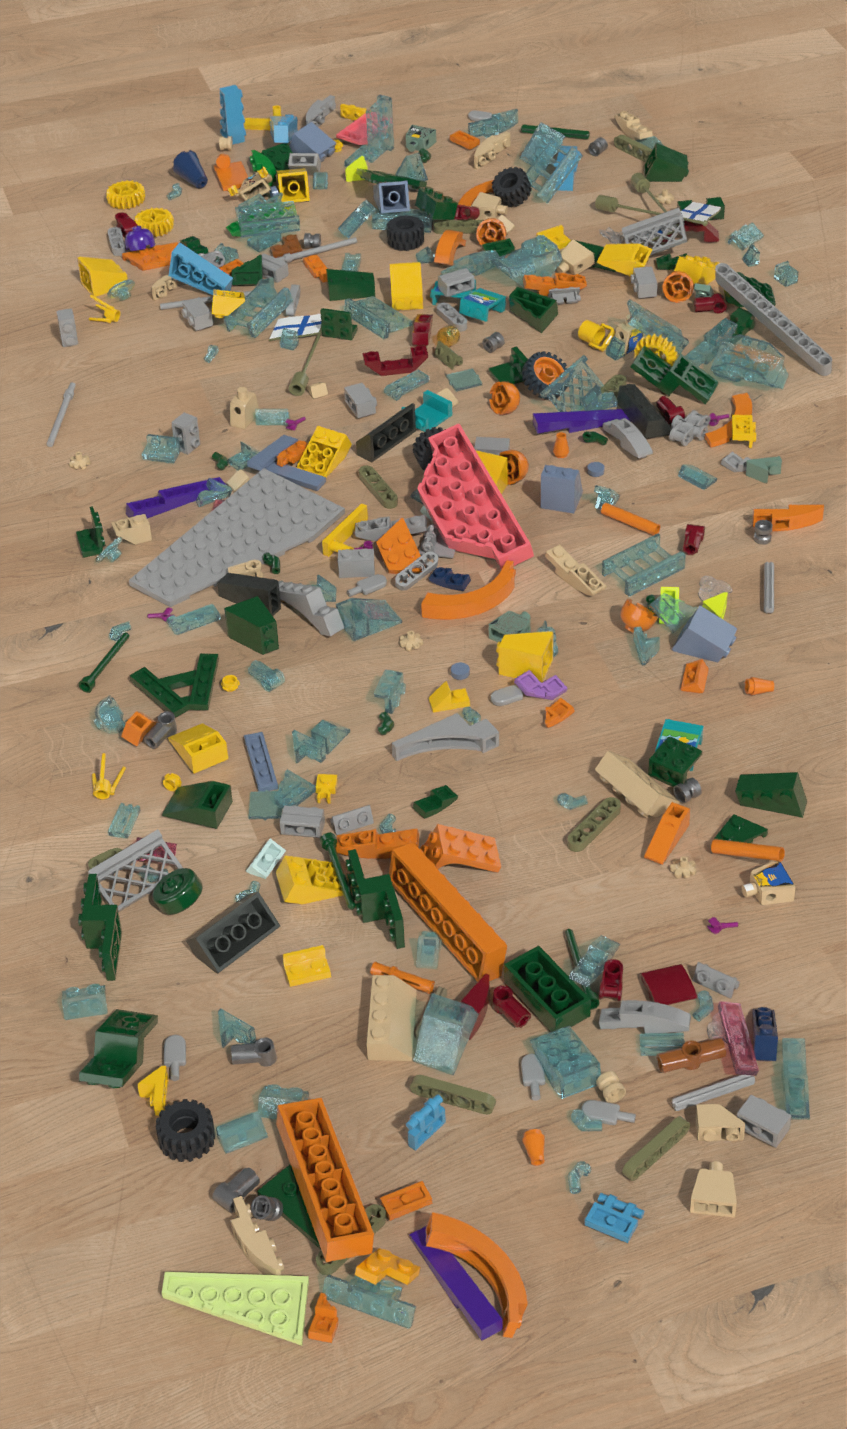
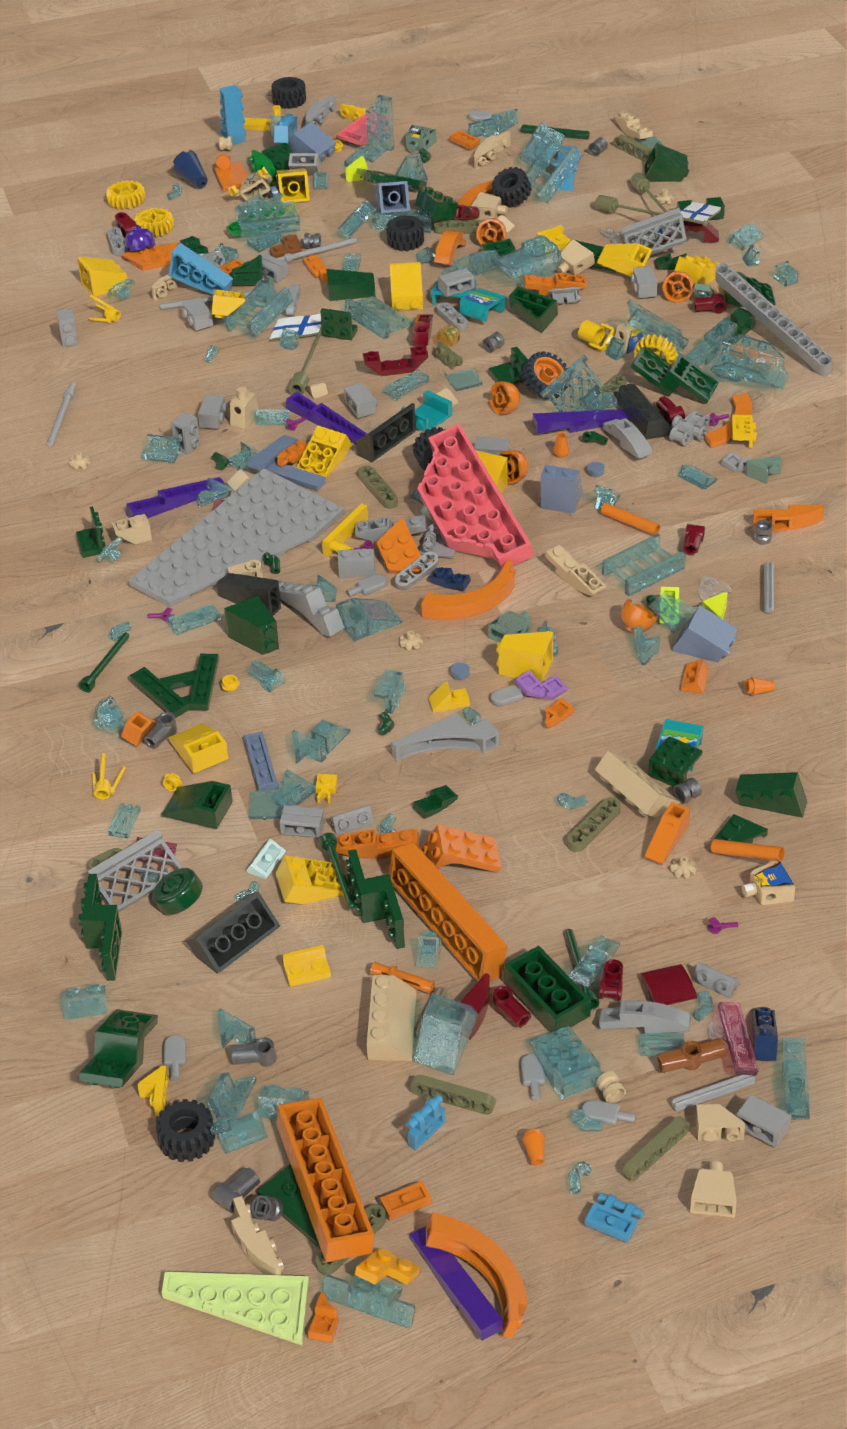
none -> light grey brick [198,395,228,429]
none -> clear light blue bracket [208,1072,257,1135]
none -> black tyre [271,77,306,108]
none -> dark purple slope [286,391,367,445]

